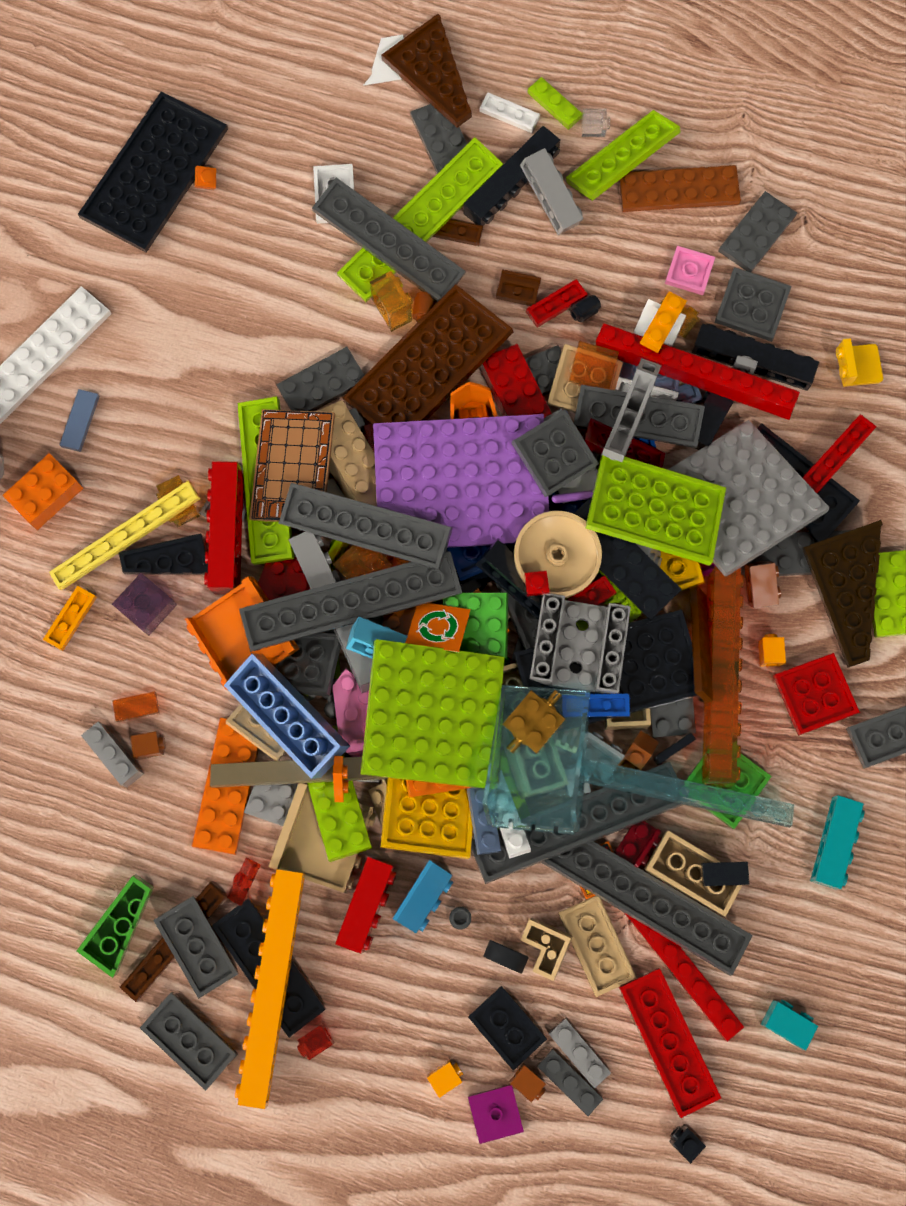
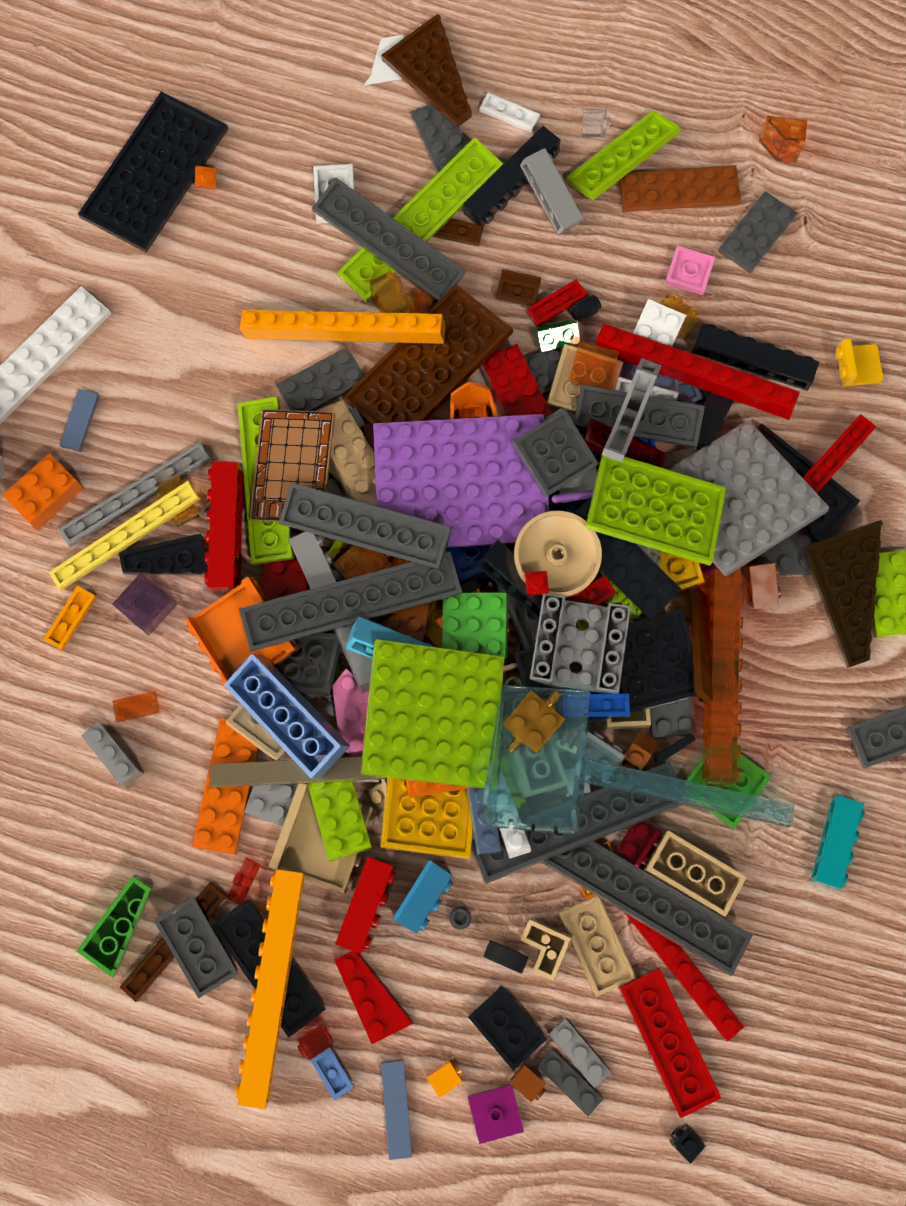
dark orange brick [130,731,166,760] -> none
dark grey plate [140,992,238,1091] -> none
orange plate [333,756,349,802] -> none
orange sticker [405,603,471,652] -> none
lime plate [528,77,582,130] -> none
light orange plate [640,291,687,353] -> none
black tile [701,862,750,886] -> none
dark grey plate [714,267,792,342] -> none
light grey plate [732,356,758,375] -> none
light orange brick [758,634,786,667] -> none
teal brick [761,999,818,1051] -> none
red plate [773,653,860,736] -> none
none -> light grey tile [58,442,212,547]
none -> light orange brick [240,310,446,344]
none -> medium blue plate [310,1046,354,1101]
none -> red wing [334,951,413,1044]
none -> sand blue tile [381,1060,412,1160]
none -> bracket [533,320,580,352]
none -> clear orange slope [758,116,807,164]

